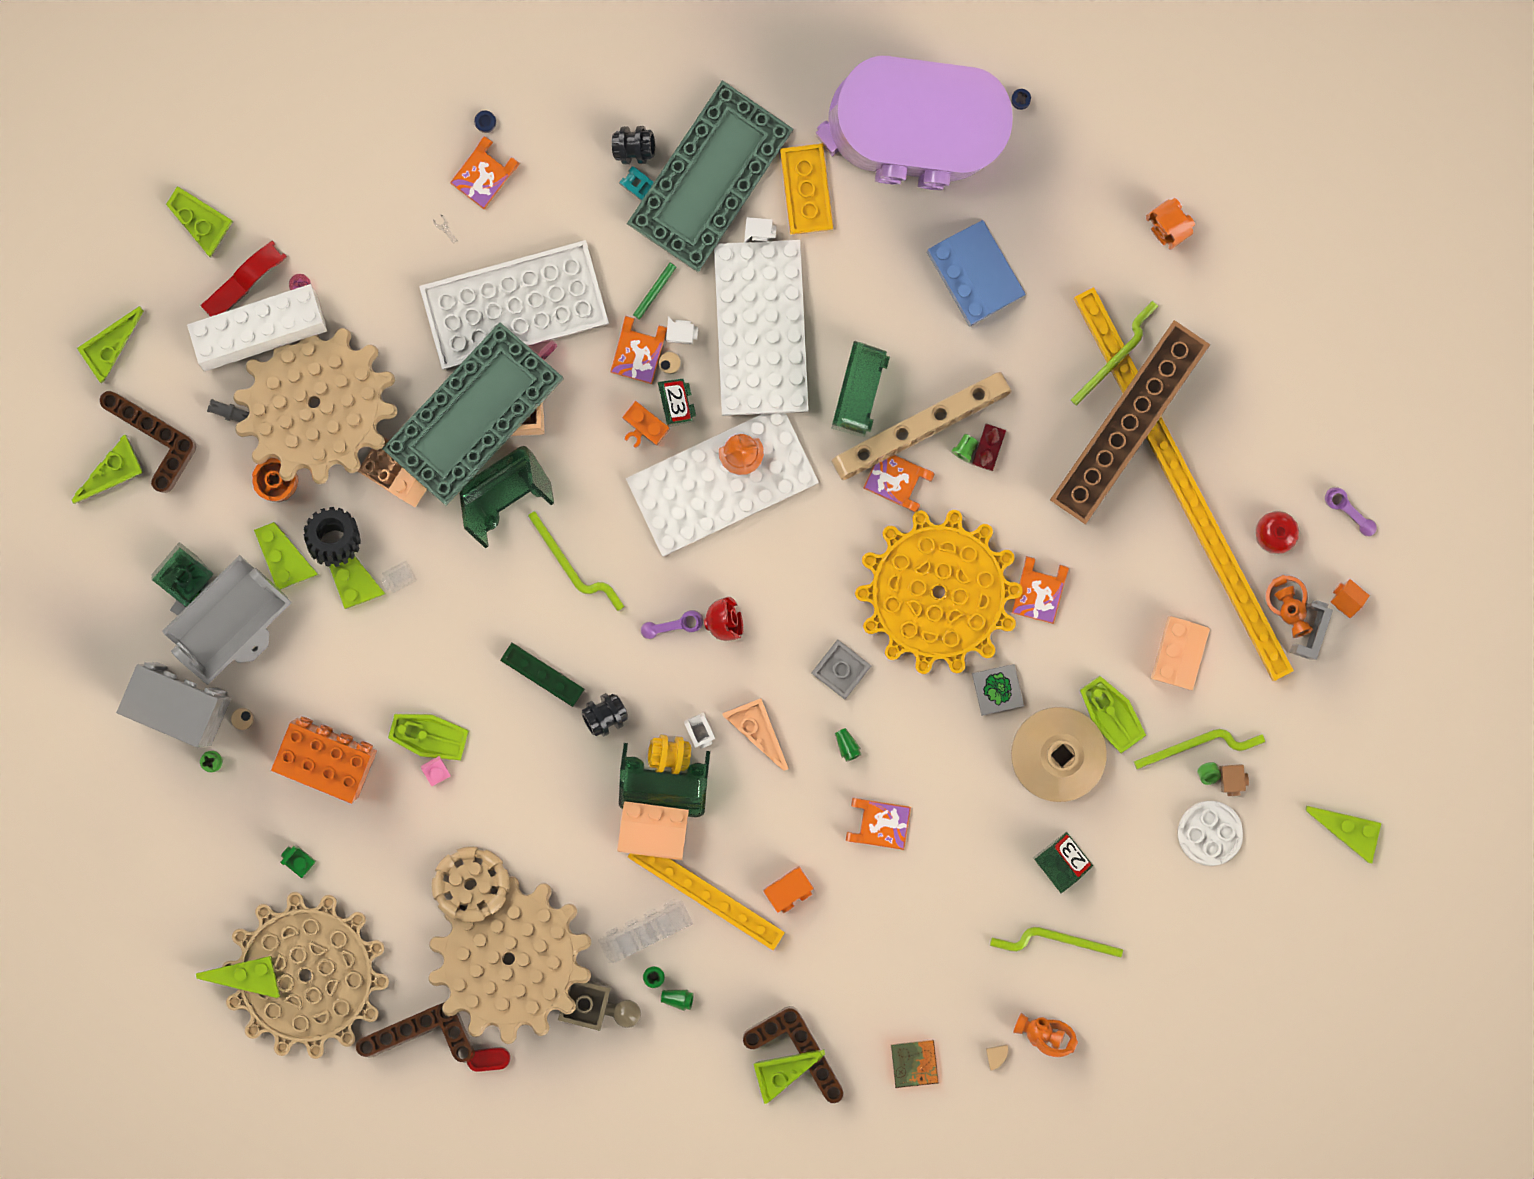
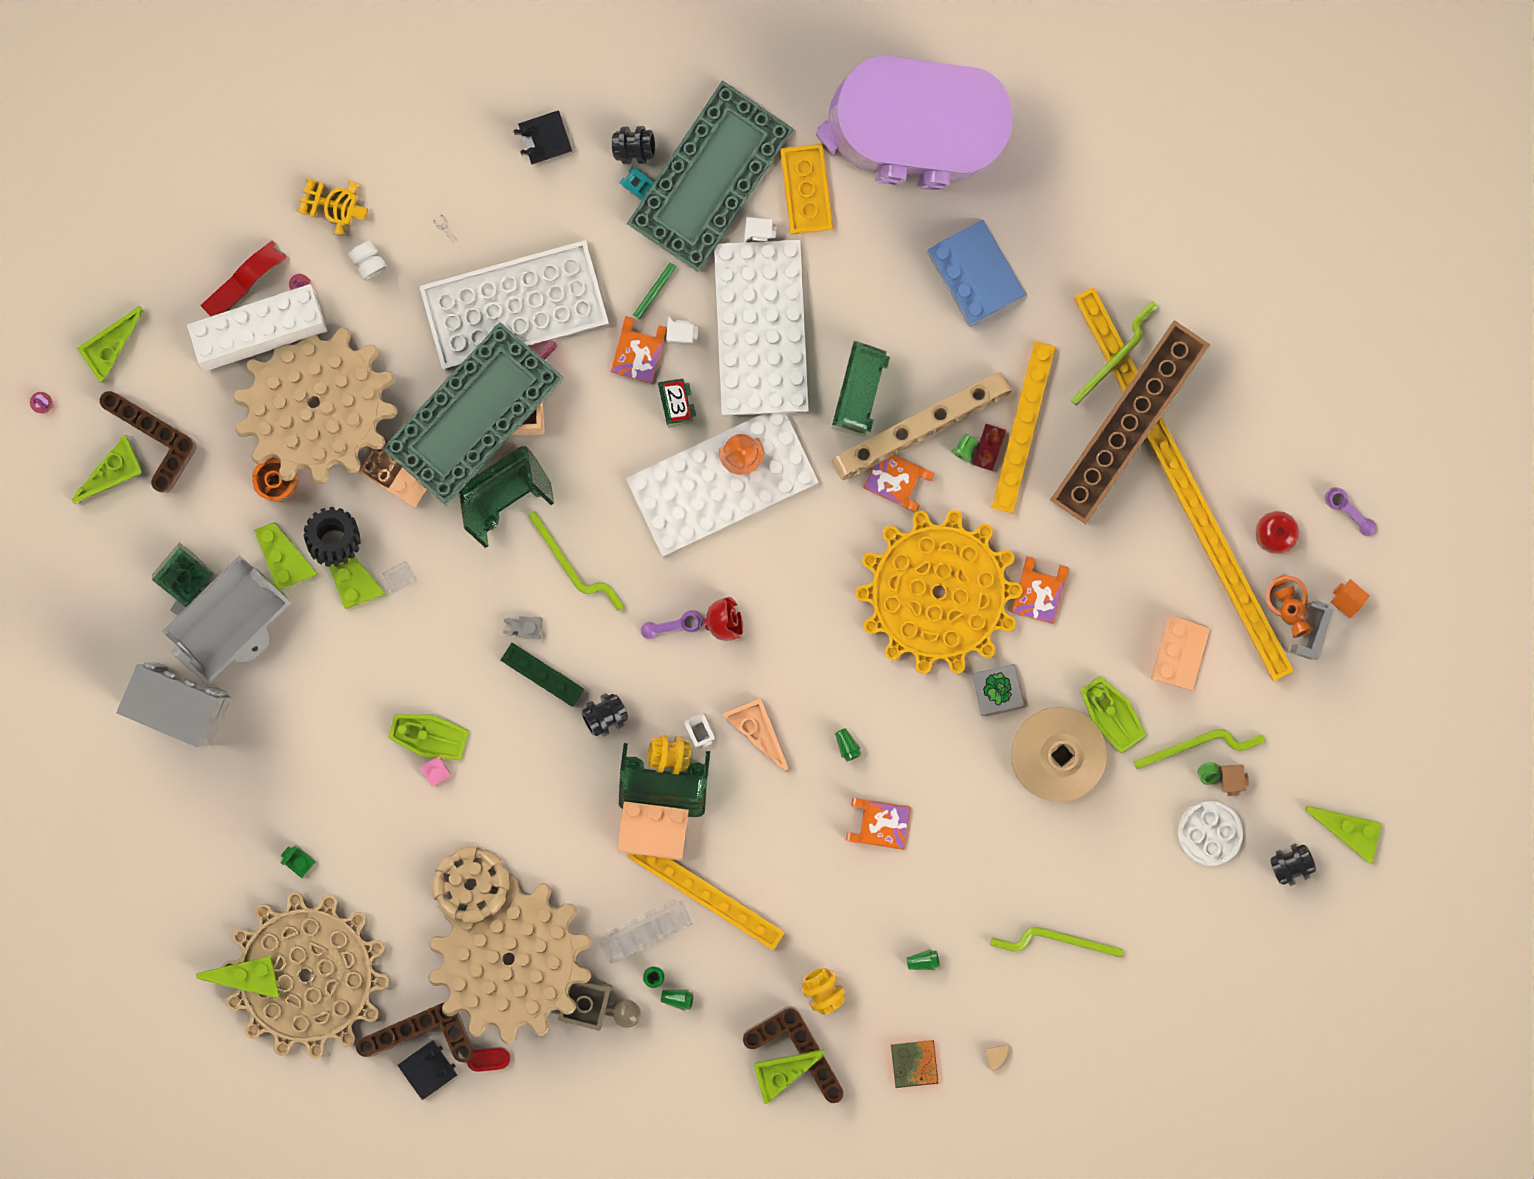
lime wing [166,186,233,258] -> none
bright green bush [200,751,223,772] -> none
dark grey pin [207,399,249,422] -> none
tan tile [231,708,254,730] -> none
orange brick [271,716,377,804] -> none
flag [450,136,520,209] -> none
dark blue tile [474,110,496,133] -> none
orange brick [622,401,670,448] -> none
tan tile [659,352,681,374] -> none
orange brick [763,866,814,913] -> none
light grey tile [811,639,871,699] -> none
dark blue bush [1011,89,1031,110] -> none
orange piece [1013,1013,1078,1057] -> none
clear green slope [1033,831,1093,893] -> none
orange brick [1146,198,1195,250] -> none
none -> clear pink tile [30,392,53,414]
none -> yellow piece [296,178,368,236]
none -> white wheel [348,240,387,281]
none -> black plate [397,1040,458,1100]
none -> light grey plate [503,616,541,639]
none -> black plate [513,110,572,165]
none -> yellow piece [802,968,845,1015]
none -> green cone [907,949,939,970]
none -> yellow plate [991,341,1056,514]
none -> black piece [1270,843,1317,886]

